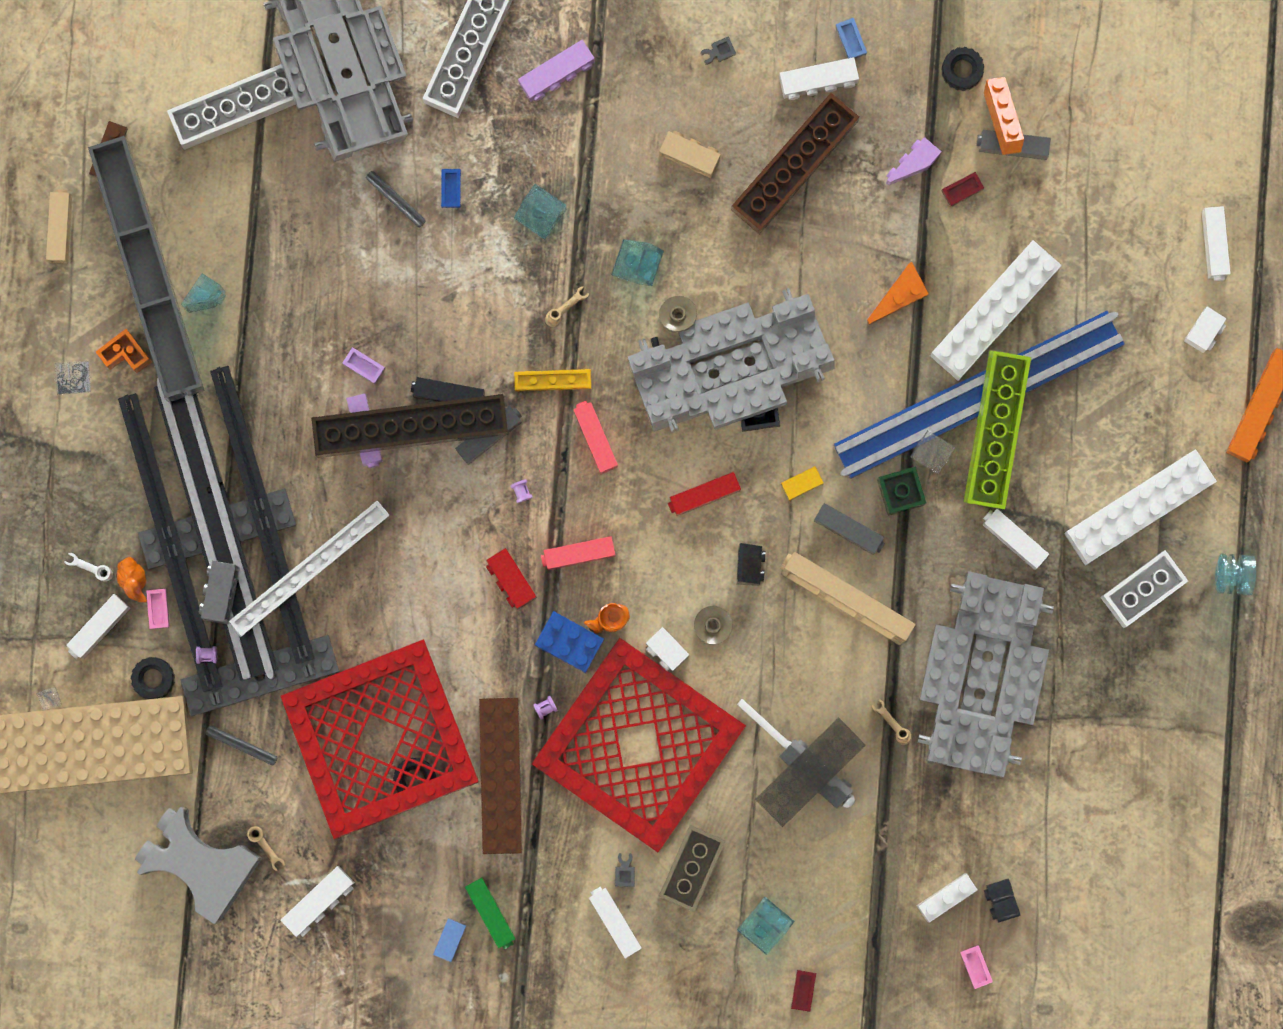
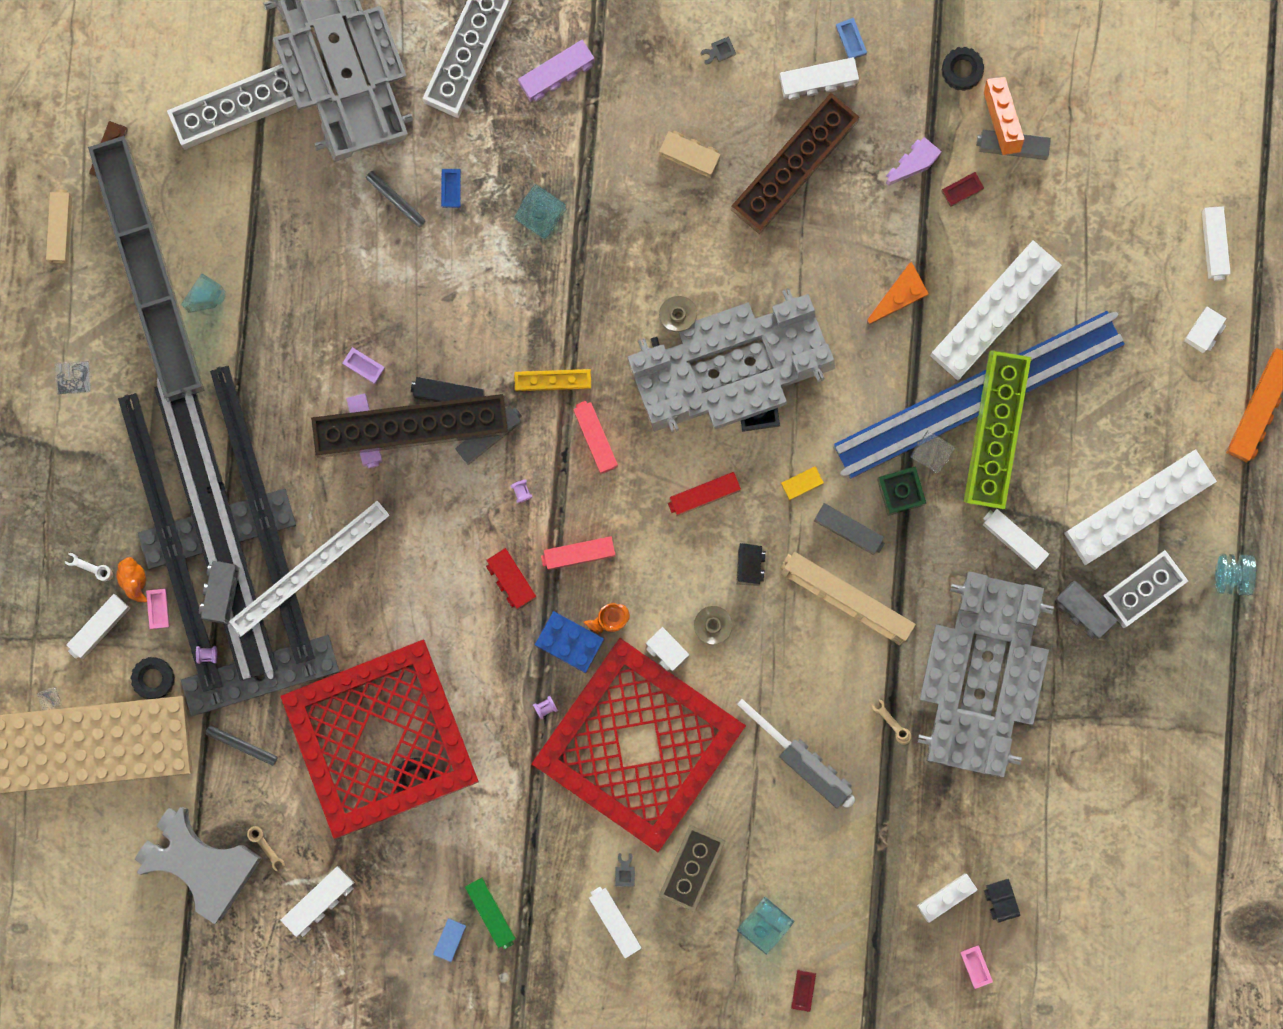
orange brick [96,329,152,373] -> none
reddish brown brick [479,698,522,854] -> none
tan brick [545,287,589,327] -> none
clear light blue slope [611,239,664,286] -> none
clear smoke brick [754,717,866,827] -> none
none -> flat silver slope [1055,581,1118,639]

